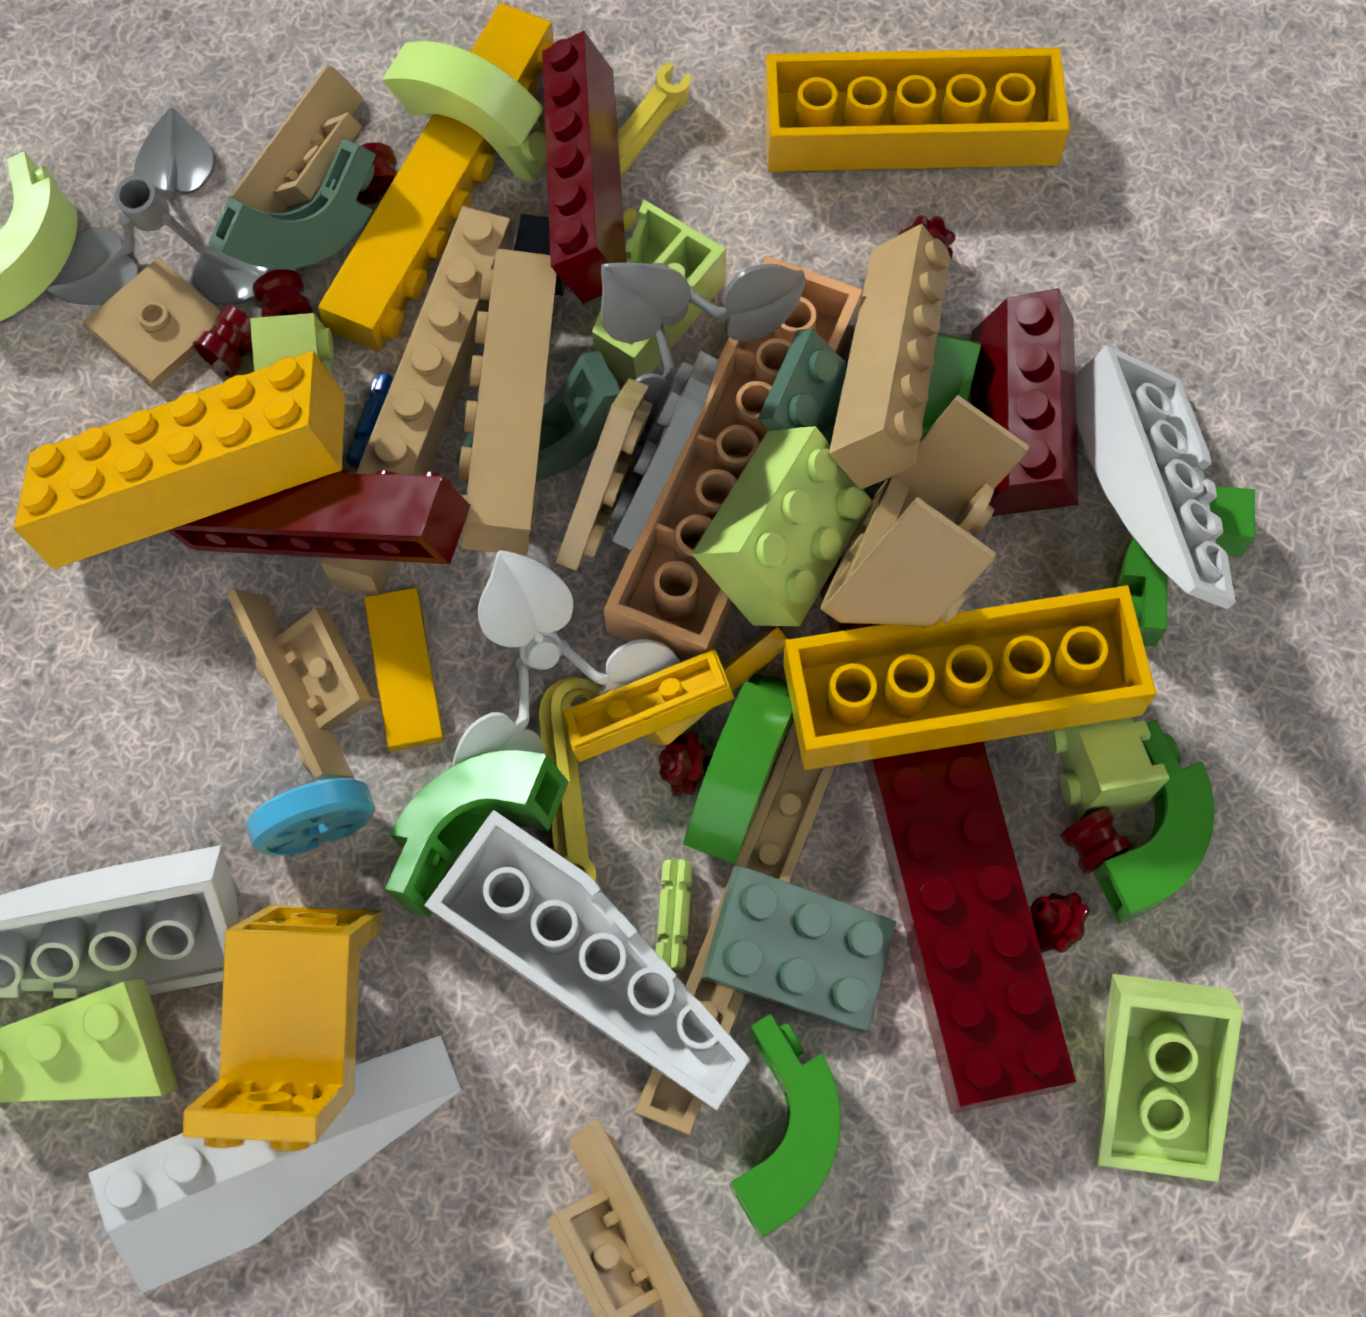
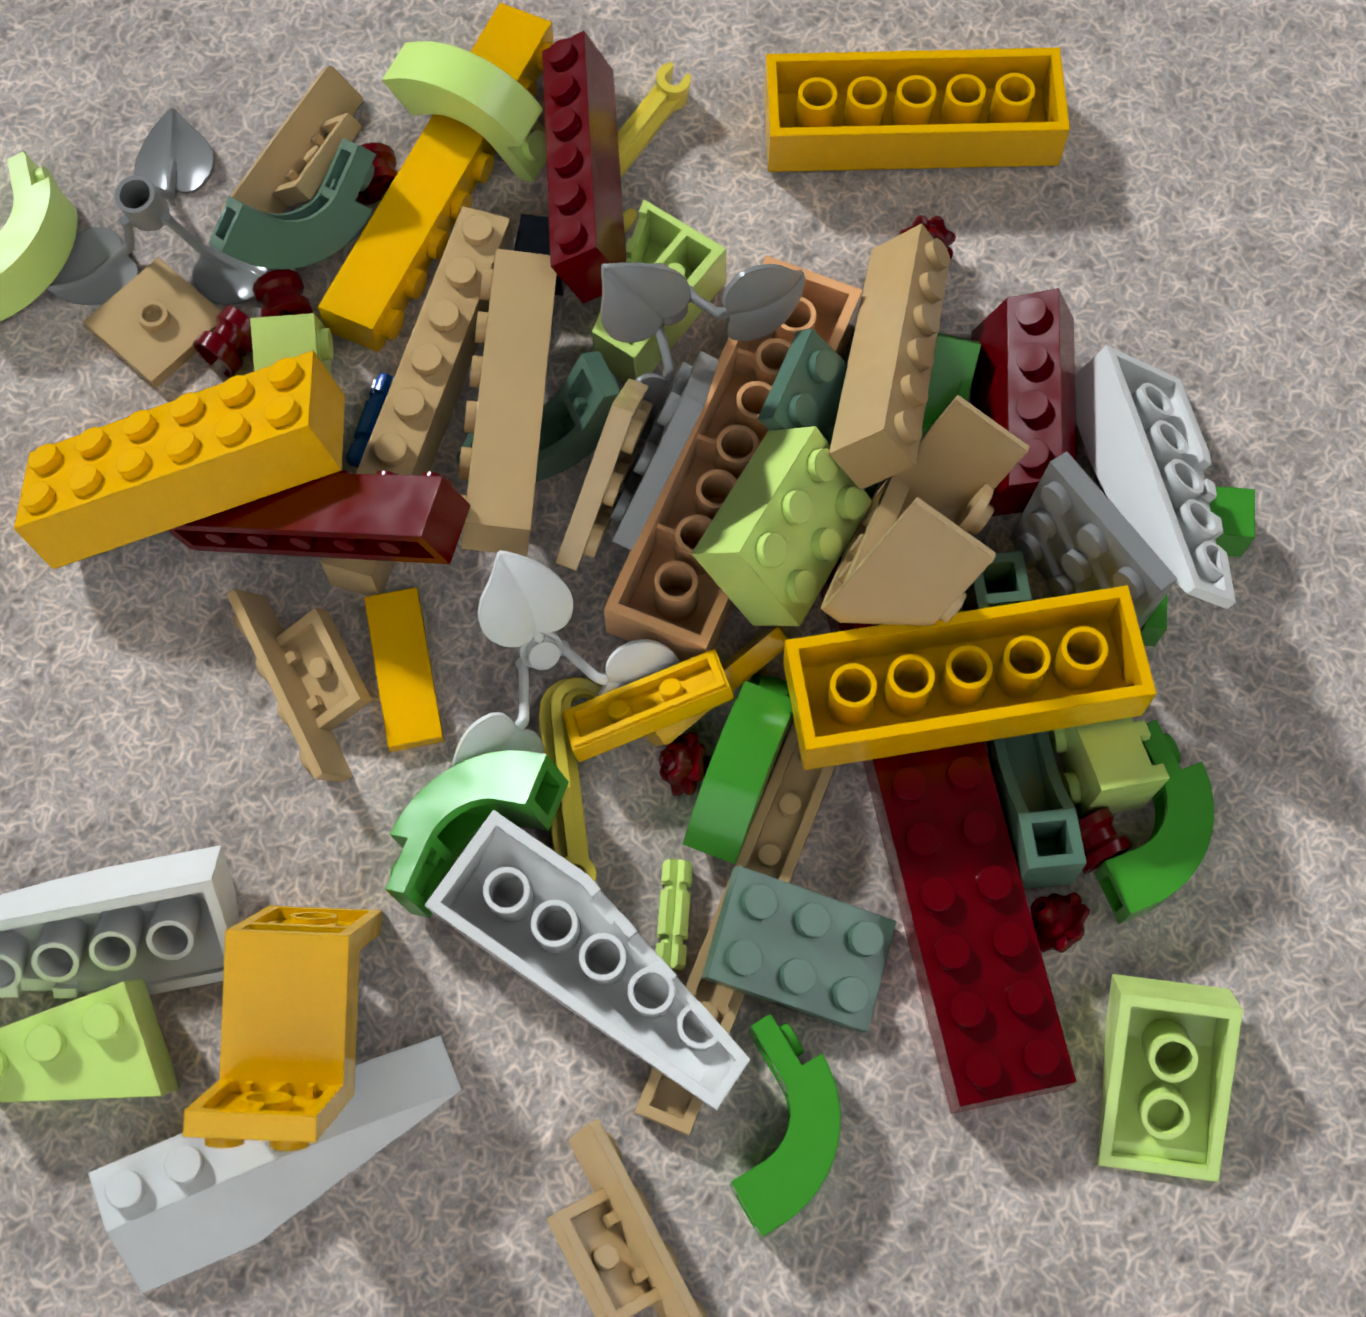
medium azure wheel [246,778,375,856] -> none
none -> sand green arch [962,551,1087,889]
none -> light grey plate [1010,451,1178,629]

